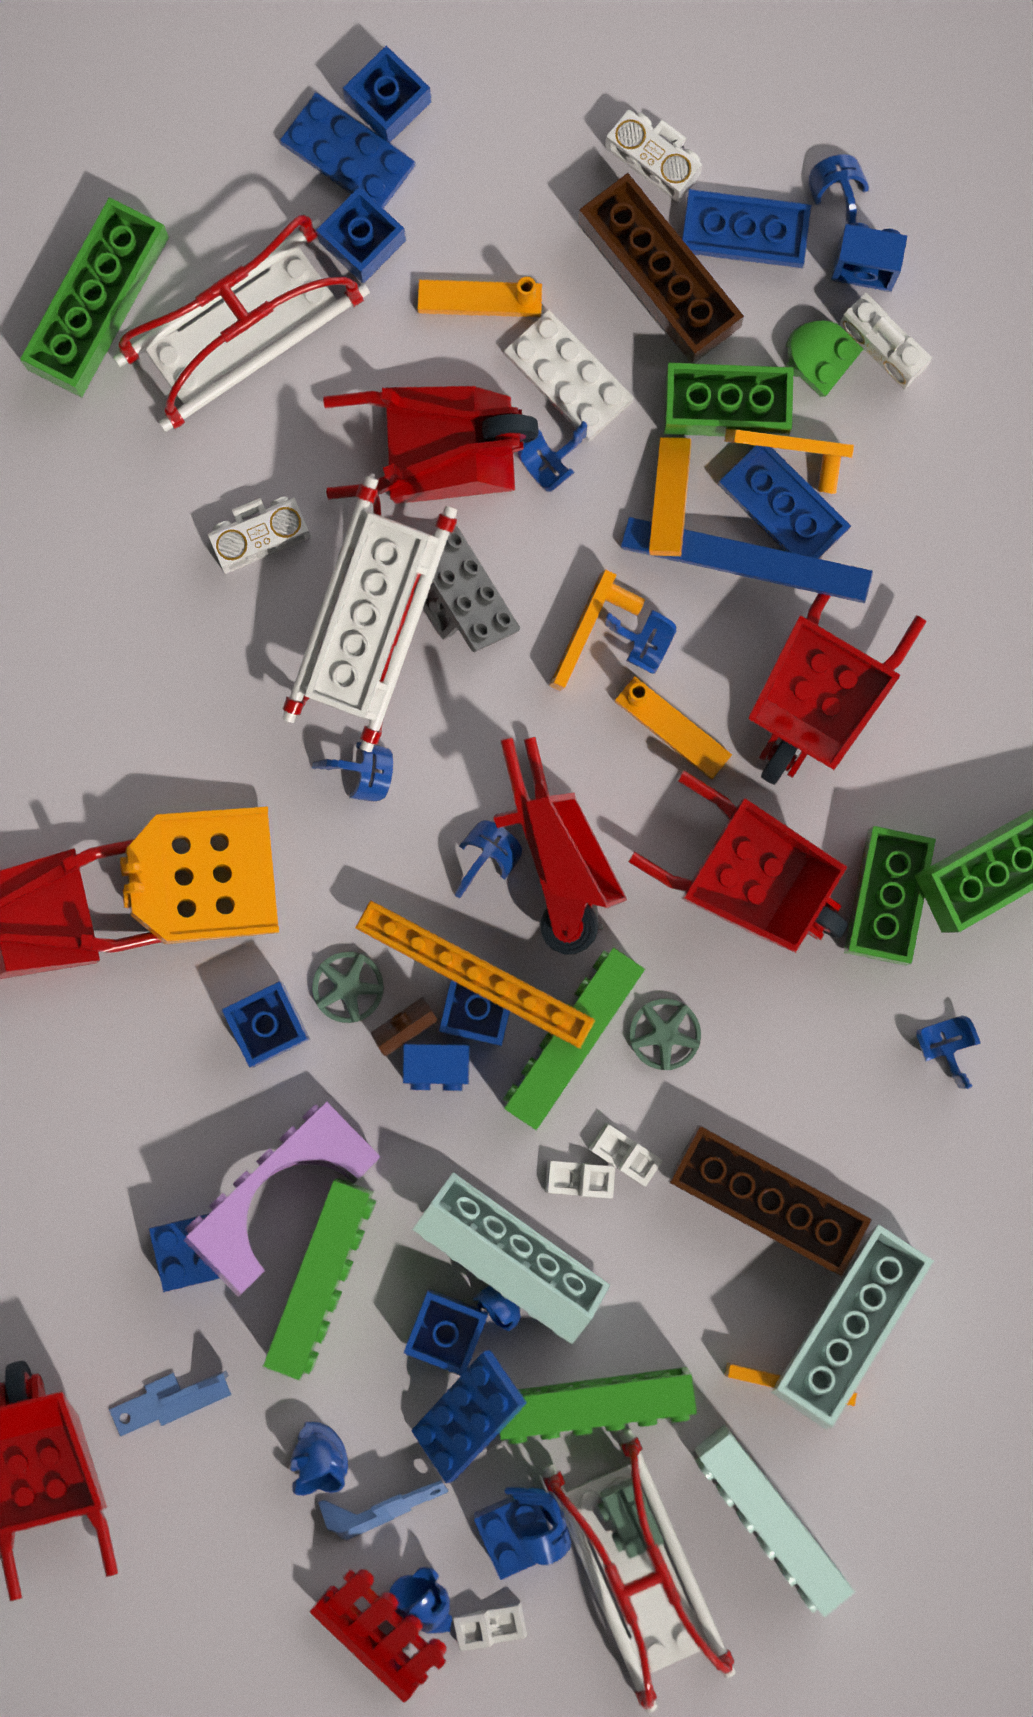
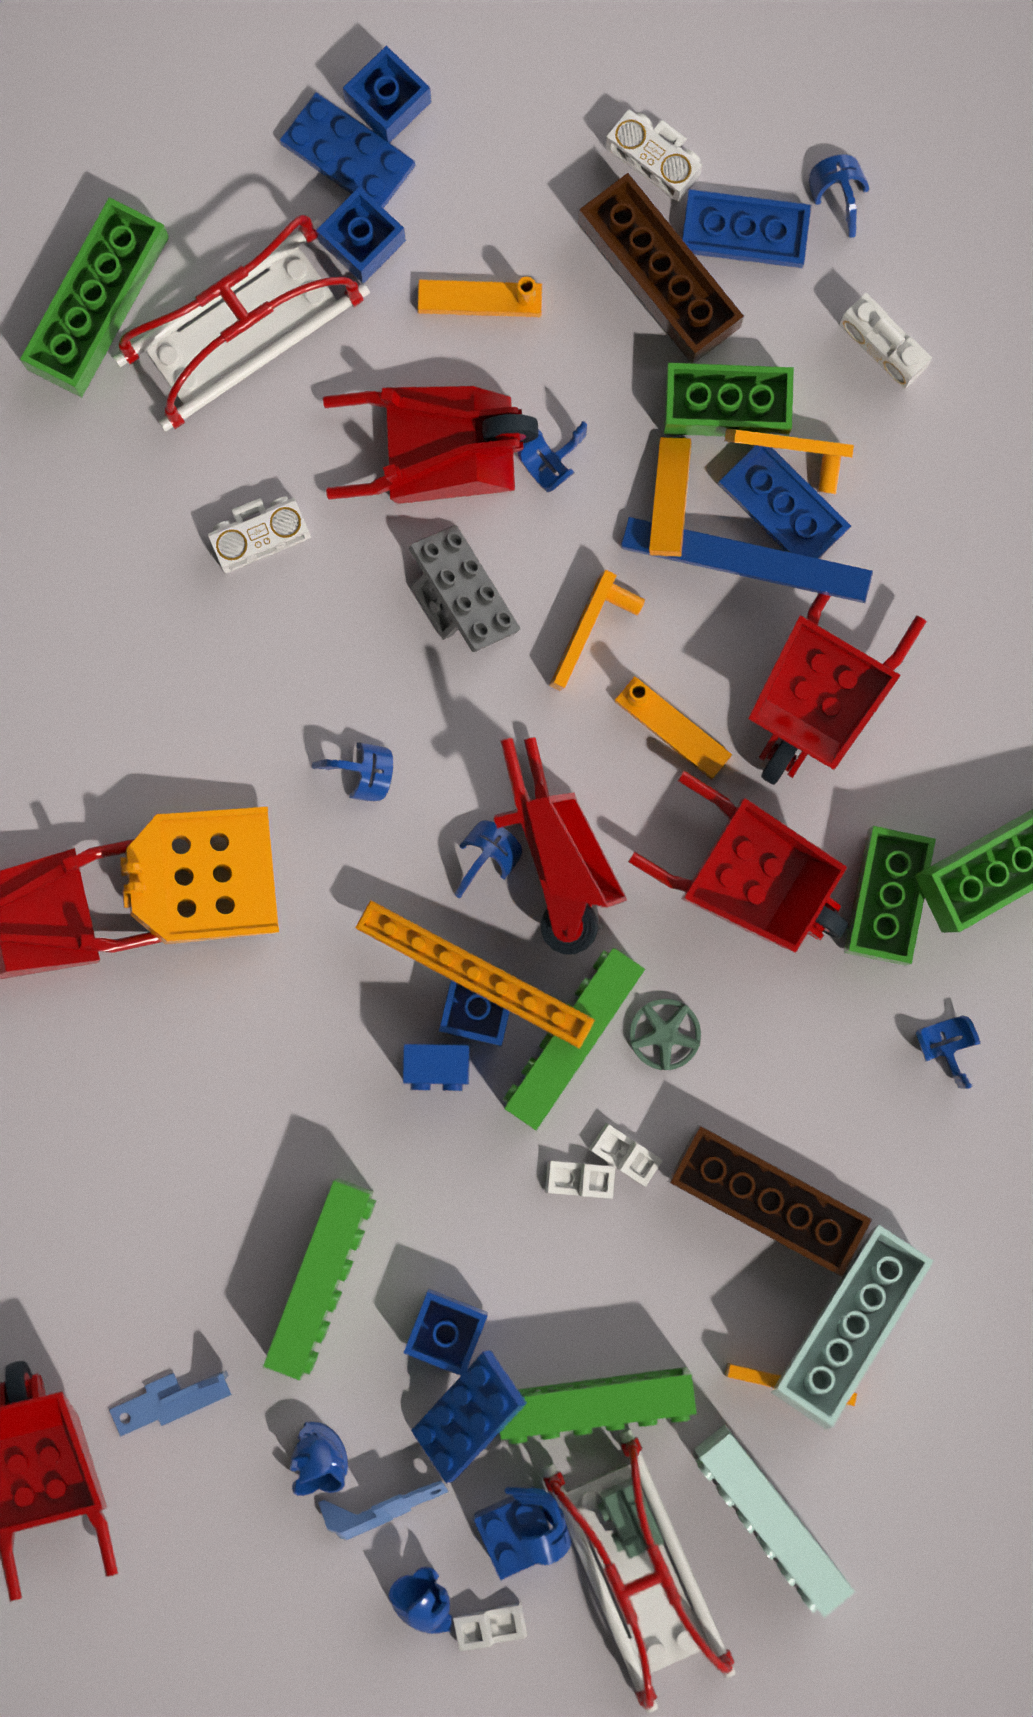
blue brick [149,1213,220,1292] -> none
lavender arch [184,1102,381,1297] -> none
blue brick [222,981,311,1068] -> none
white piece [282,476,457,752] -> none
red fence [309,1569,447,1703] -> none
sand green wheel [312,952,384,1023] -> none
reddish brown plate [371,997,438,1056] -> none
light aqua brick [412,1172,610,1344] -> none
blue hair [473,1285,521,1331] -> none
white plate [504,310,634,442] -> none
blue helmet [605,610,677,673] -> none
bright green slope [786,320,864,397] -> none
blue brick [831,223,908,292] -> none

